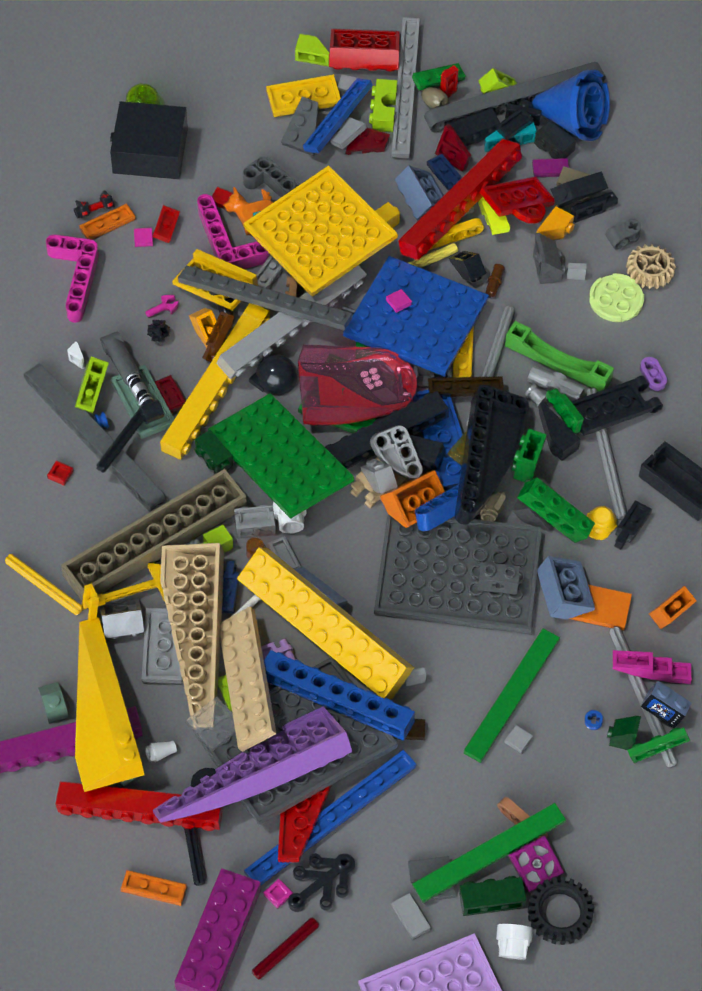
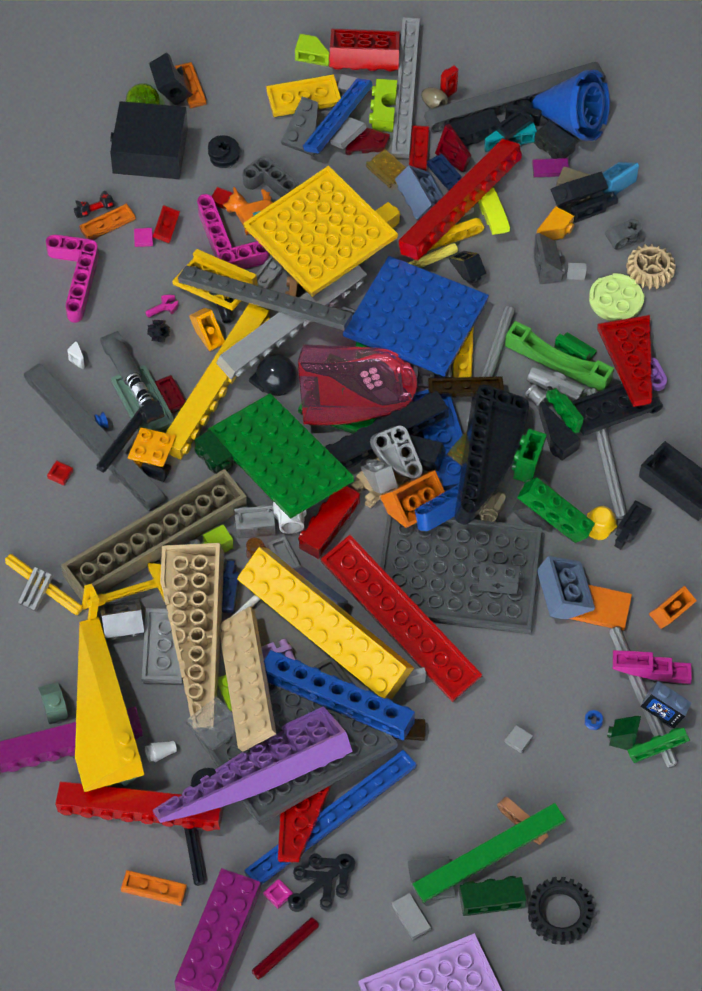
lime slope [75,356,109,413] -> none
reddish brown hinge [202,312,234,362] -> none
dark pink tile [386,289,412,313] -> none
green plate [412,63,466,91] -> none
green tile [463,628,560,763] -> none
lime slope [478,68,517,94] -> none
red plate [479,177,555,224] -> none
reddish brown axle [485,264,505,298] -> none
white piece [496,924,533,960] -> none
magenta piece [508,836,564,892] -> none
none -> light grey tile [18,567,53,611]
none -> light orange hinge [128,427,176,467]
none -> black panel [142,463,171,482]
none -> black piece [149,52,193,105]
none -> orange tile [175,62,207,108]
none -> black piece [208,135,240,168]
none -> red brick [298,486,360,559]
none -> red plate [321,535,482,702]
none -> clear yellow plate [366,149,406,188]
none -> red tile [409,125,429,171]
none -> green panel [554,332,597,361]
none -> red wing [597,315,652,407]
none -> dark azure slope [602,162,639,195]

